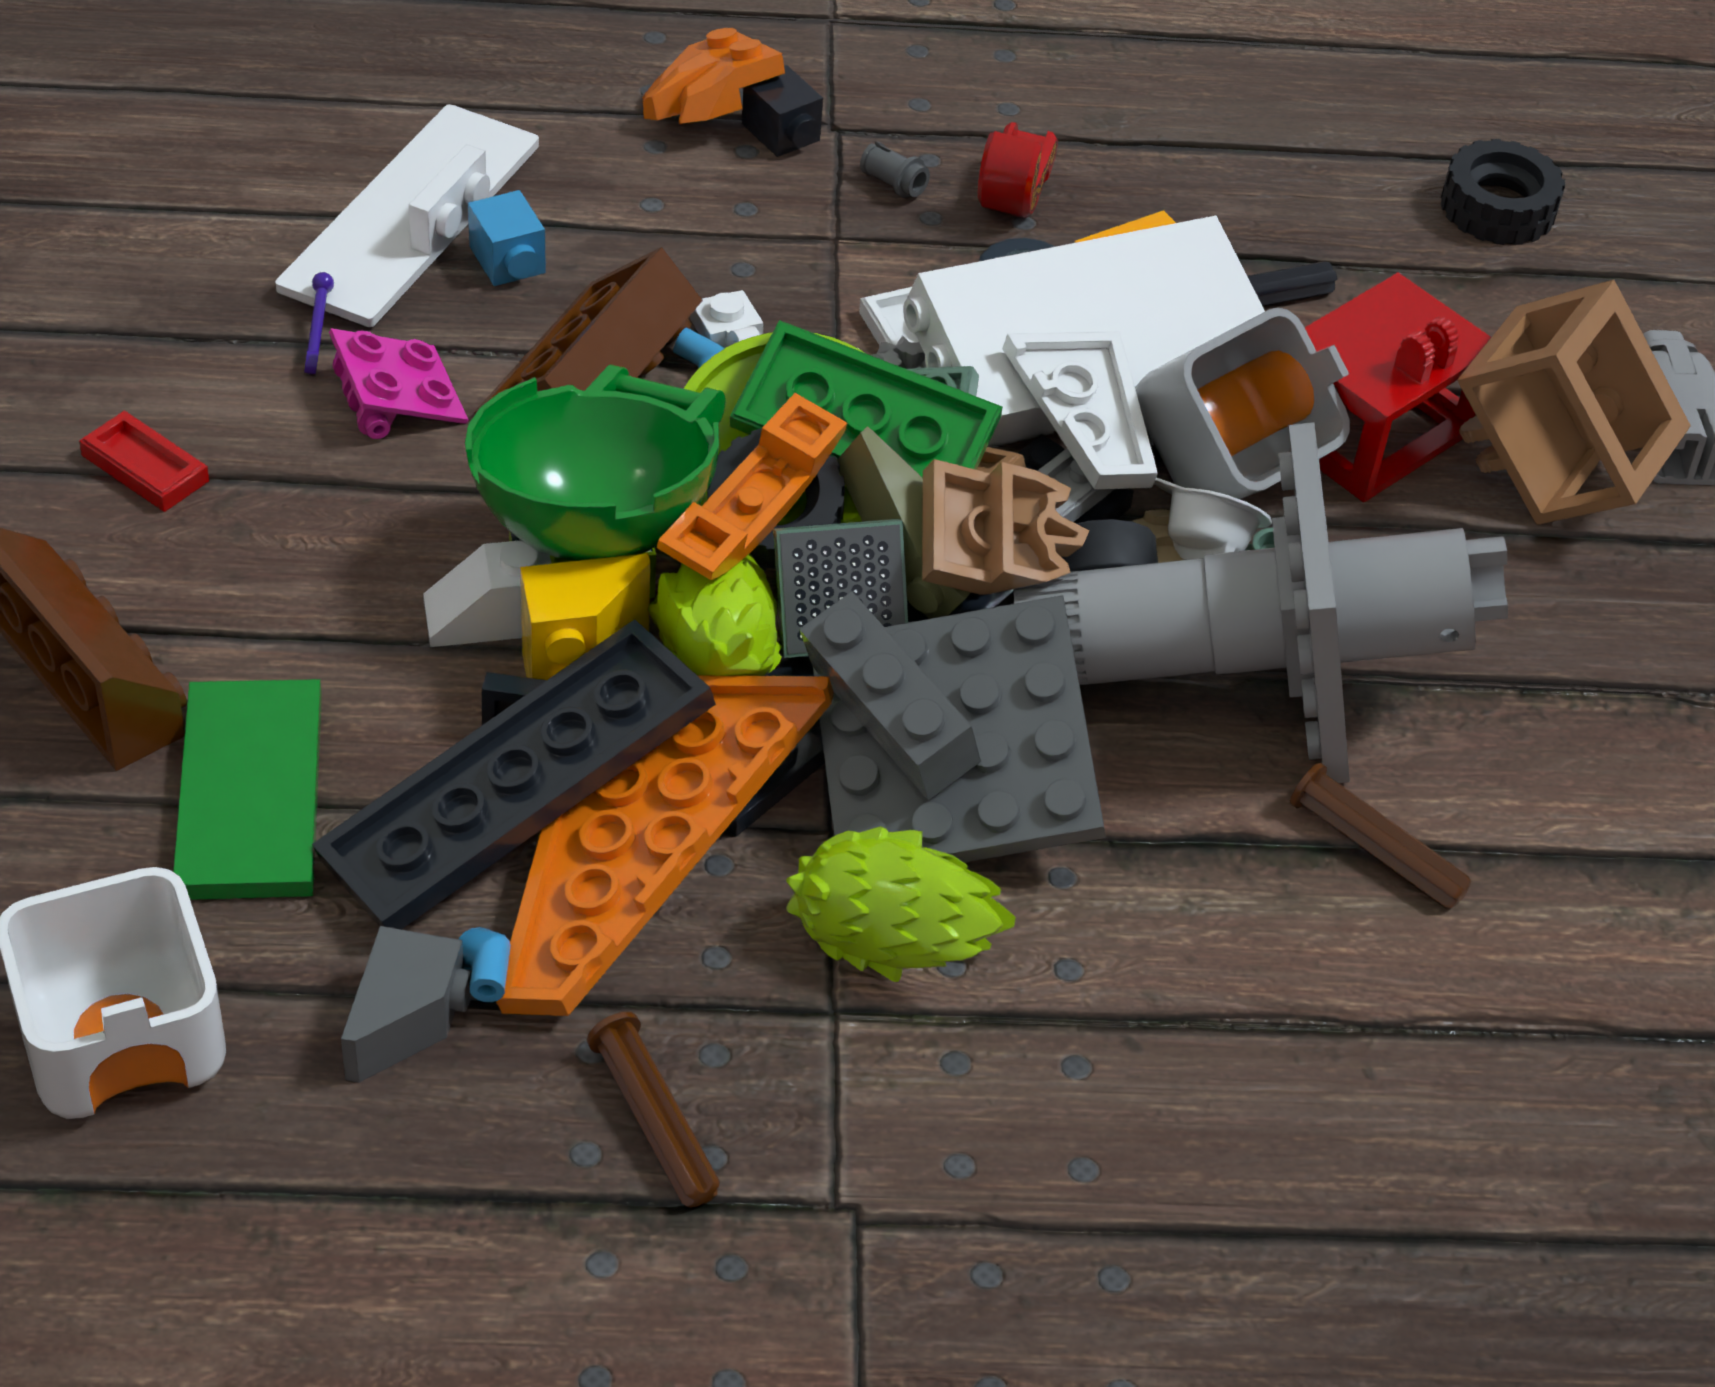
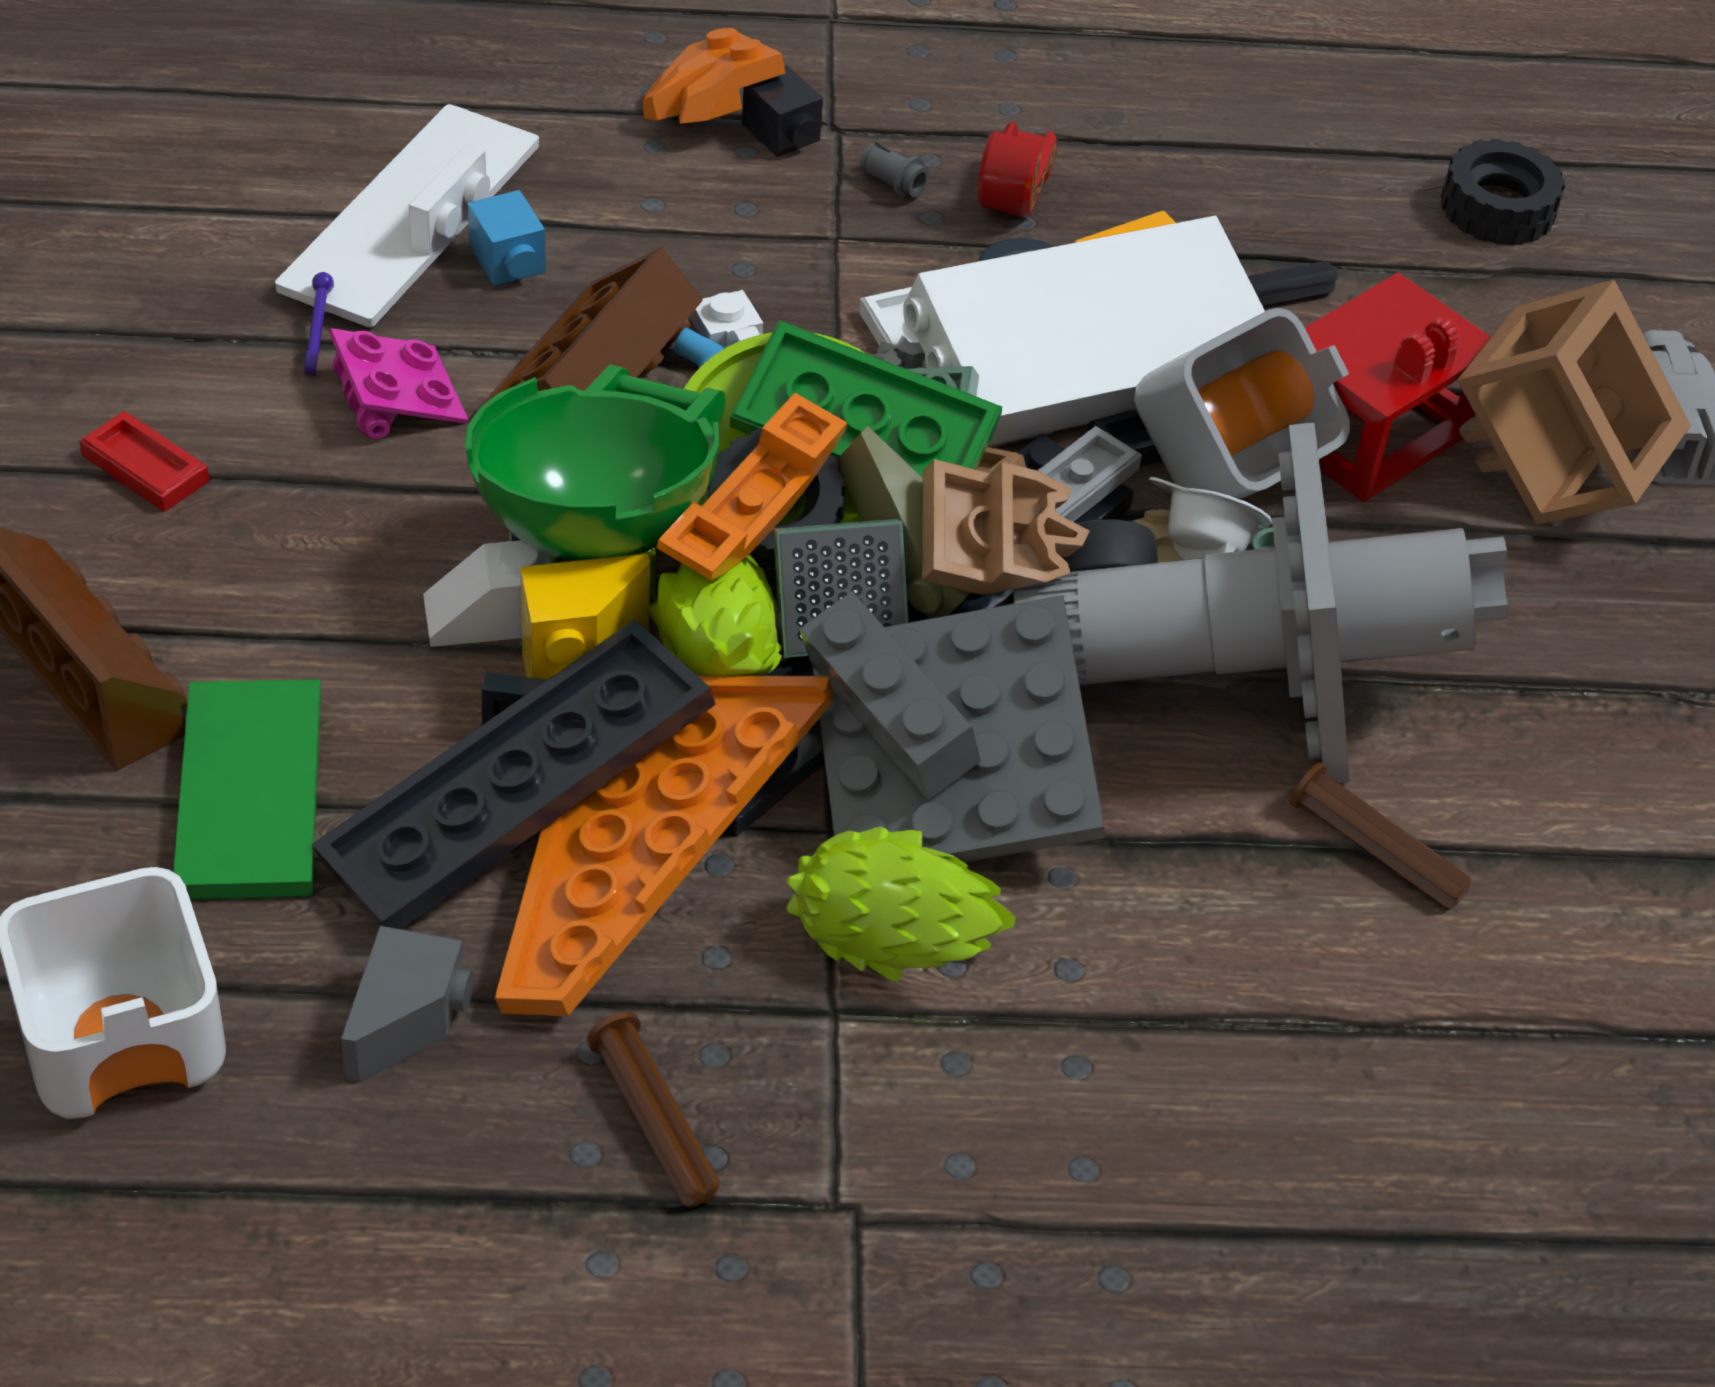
dark azure arm [458,927,511,1002] -> none
white wing [1002,331,1158,490] -> none

